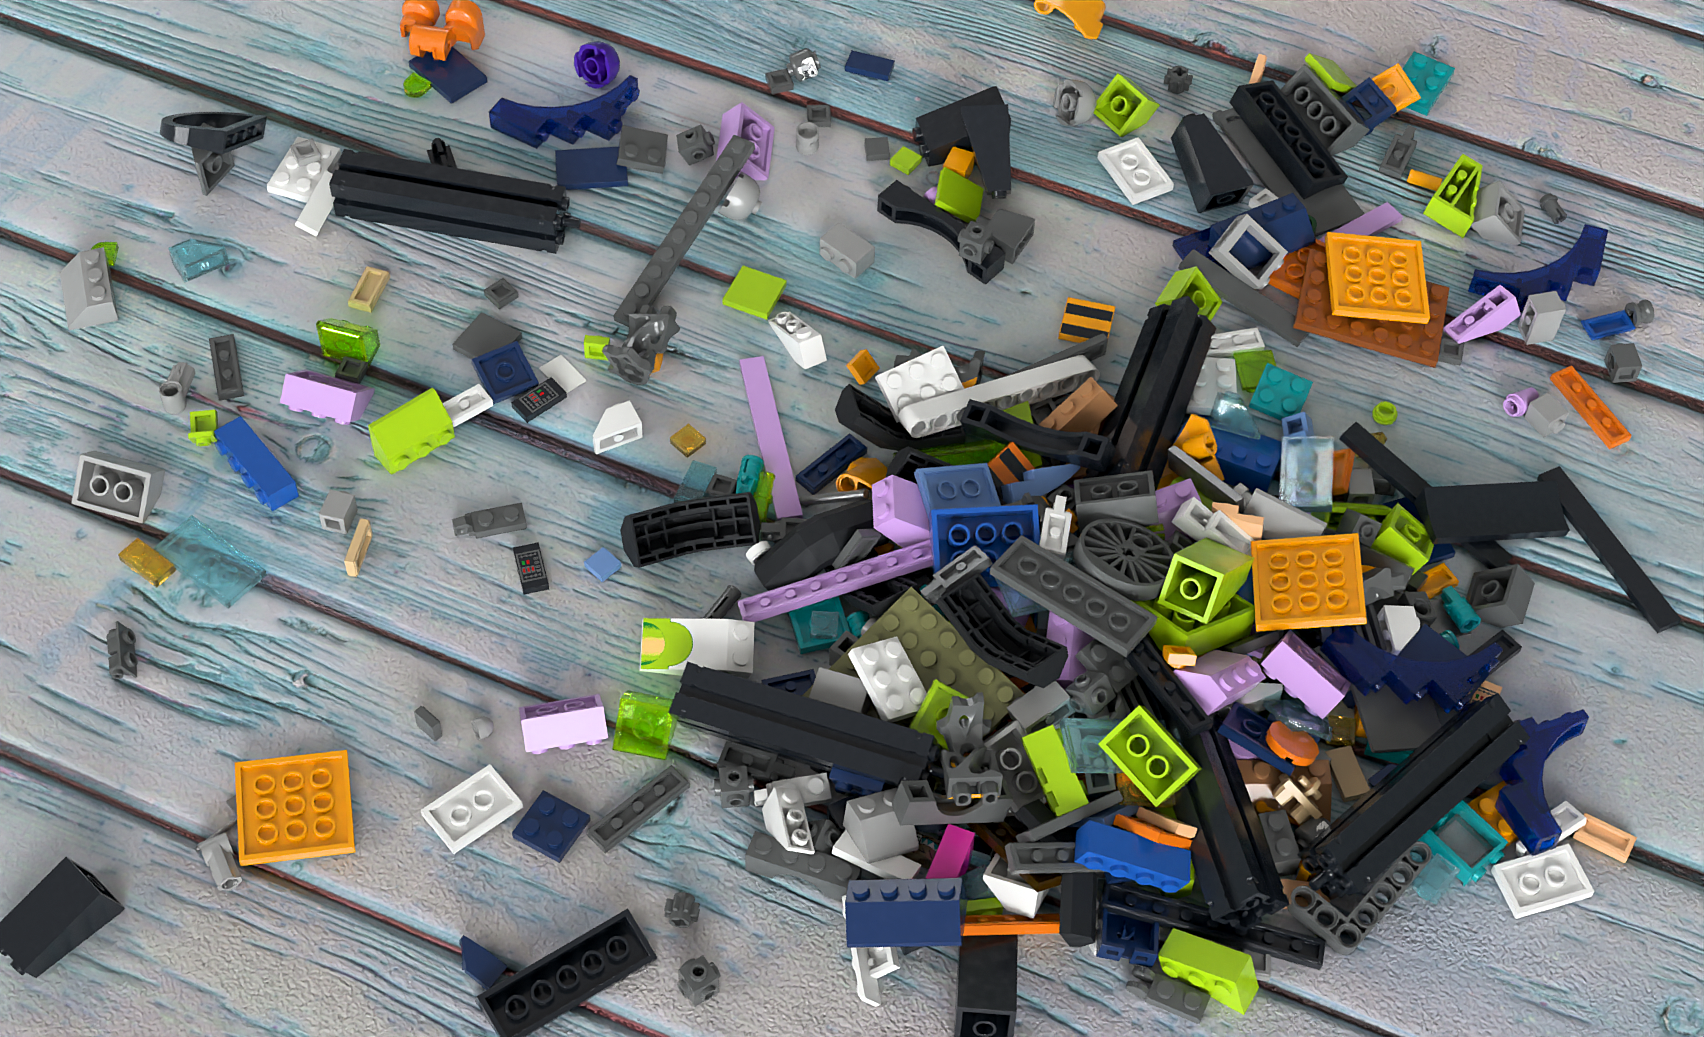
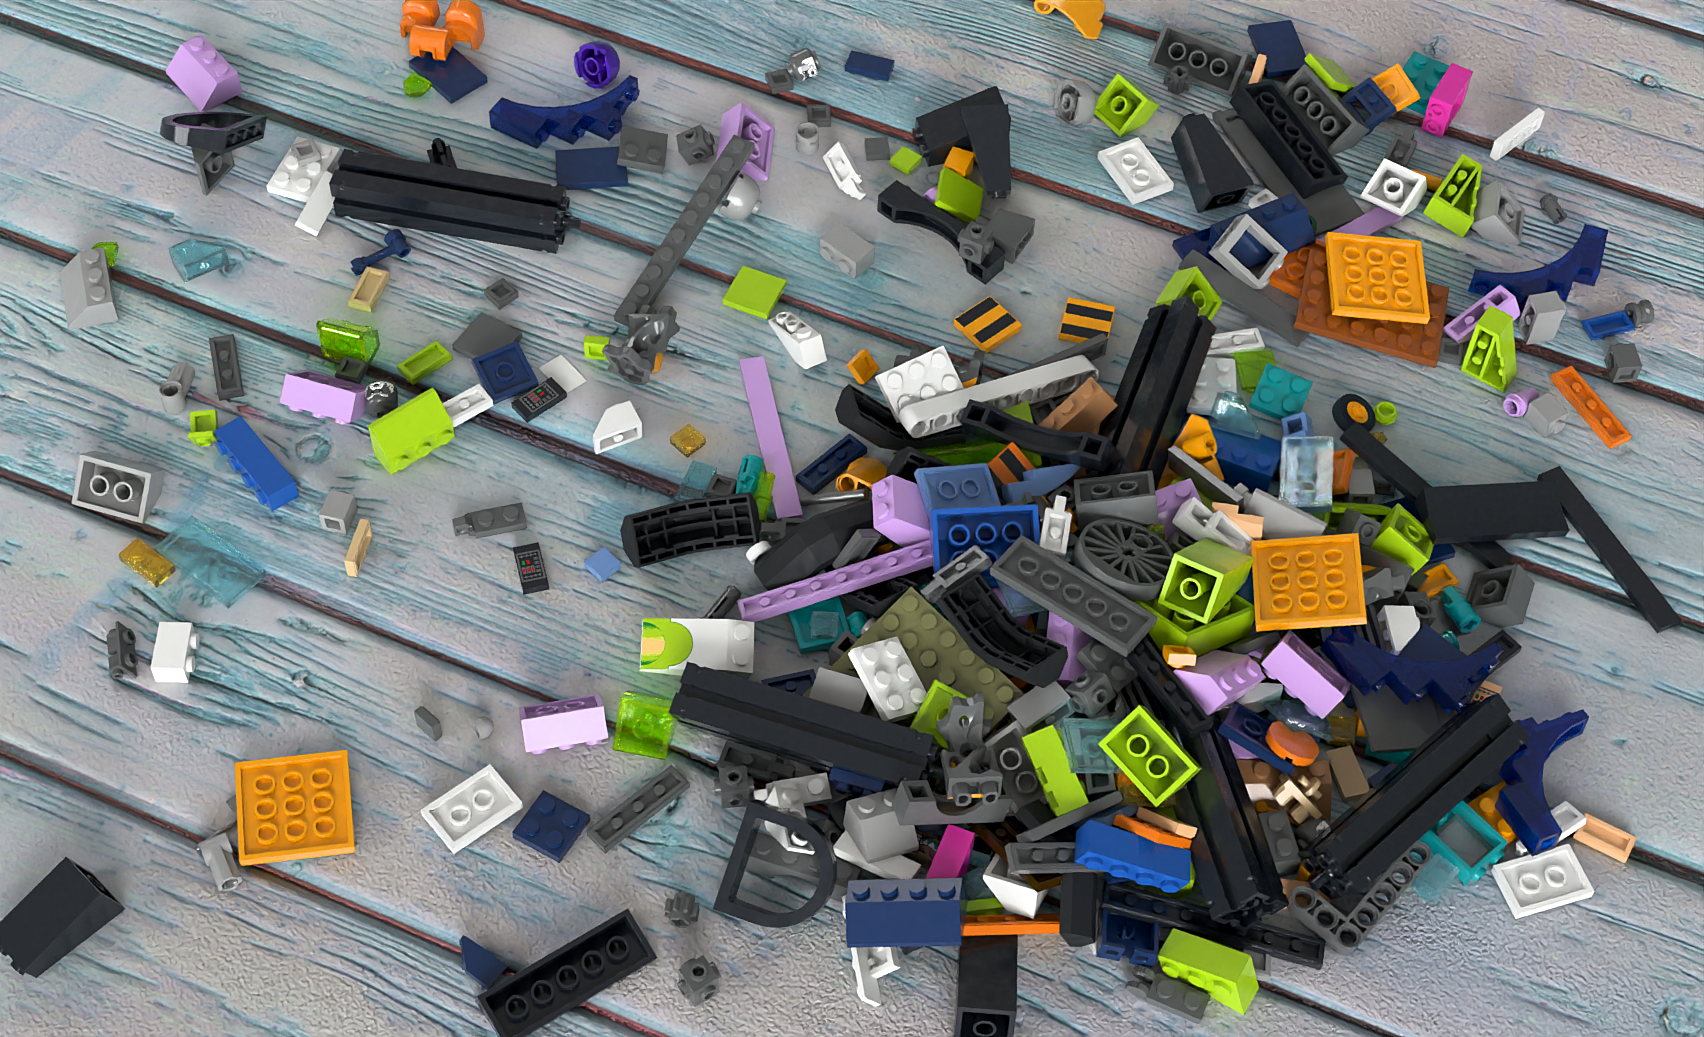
none -> white brick [151,622,200,683]
none -> lavender slope [166,34,242,112]
none -> dark blue brick [350,229,411,276]
none -> dark grey head [365,379,398,418]
none -> lime tile [397,340,453,385]
none -> black window [713,799,837,928]
none -> white hinge [823,141,866,200]
none -> tile [953,296,1022,354]
none -> dark grey slope [1148,22,1252,97]
none -> dark blue tile [1247,20,1310,78]
none -> black wheel [1332,394,1376,432]
none -> white slope [1360,158,1427,217]
none -> dark pink window [1421,63,1473,137]
none -> lime wedge [1460,305,1517,393]
none -> white tile [1490,107,1545,161]

